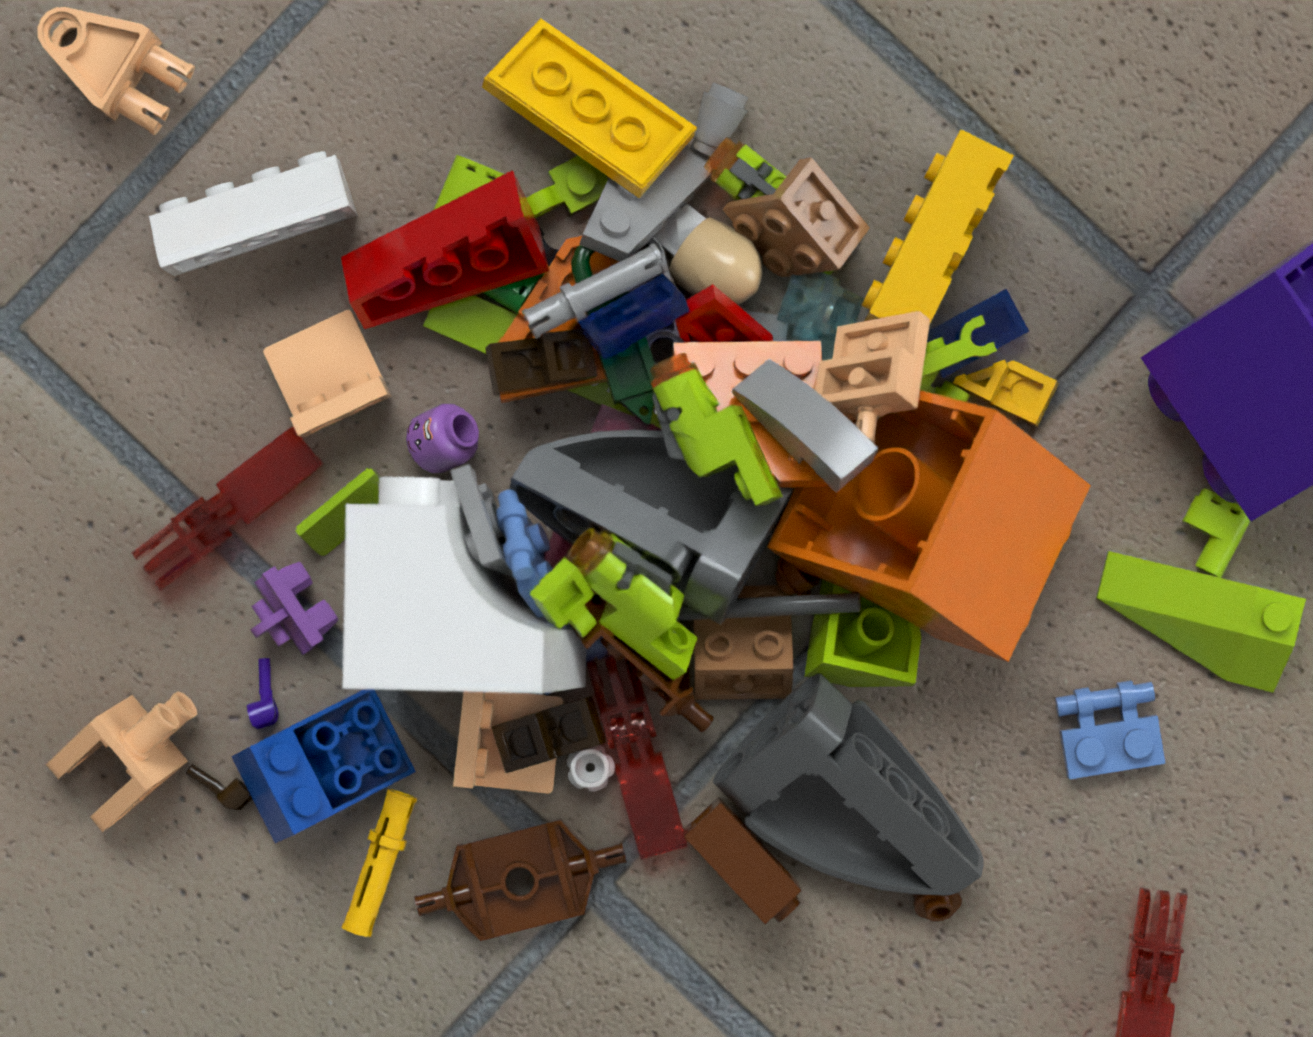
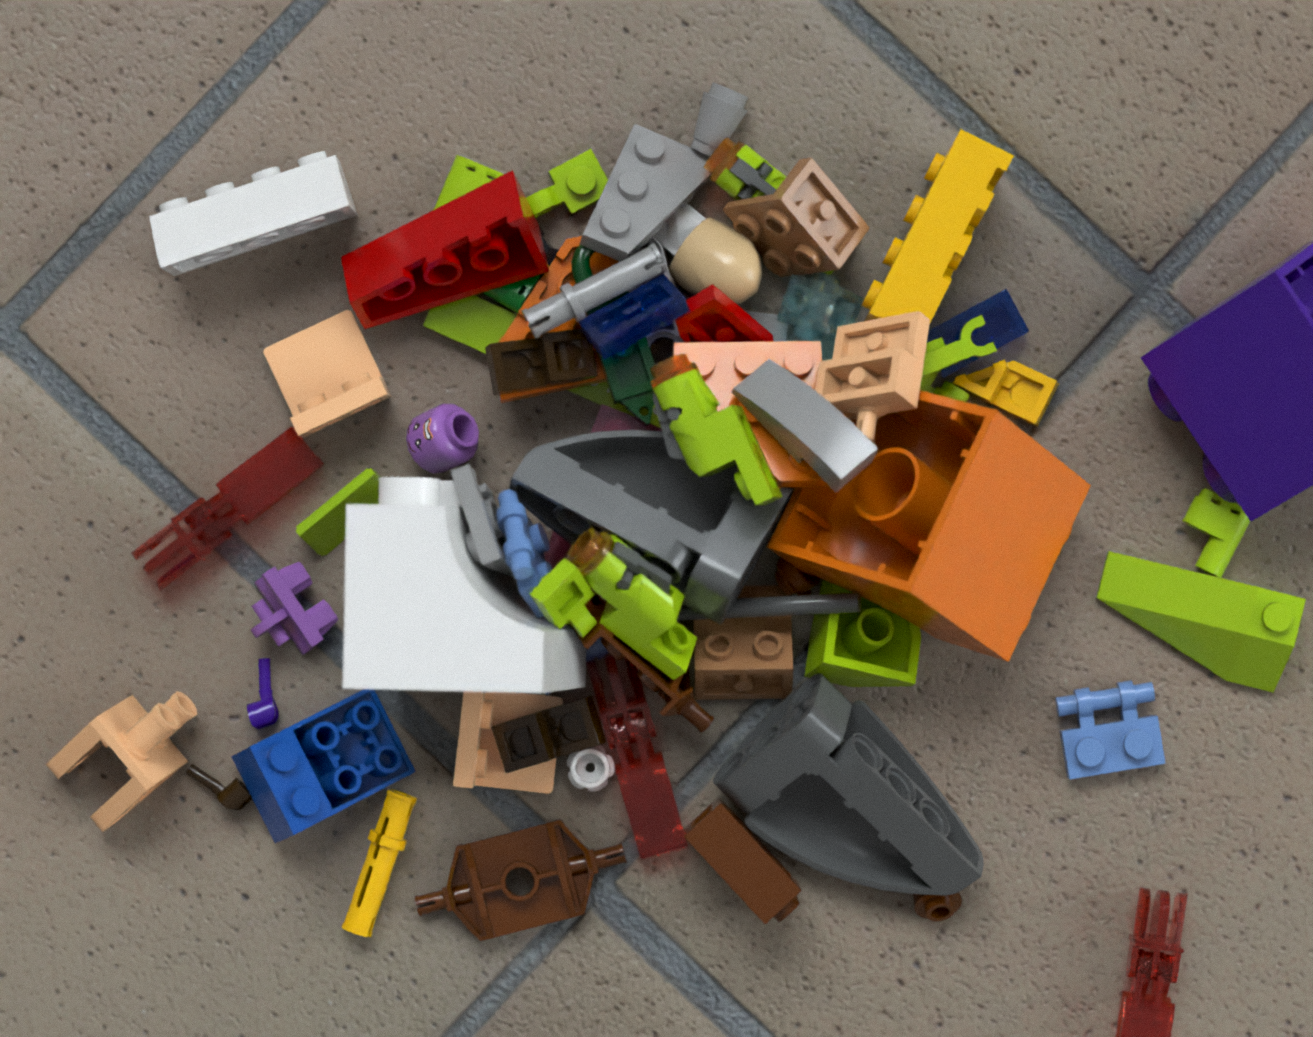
light nougat piece [37,7,195,135] -> none
yellow tile [482,18,697,198] -> none

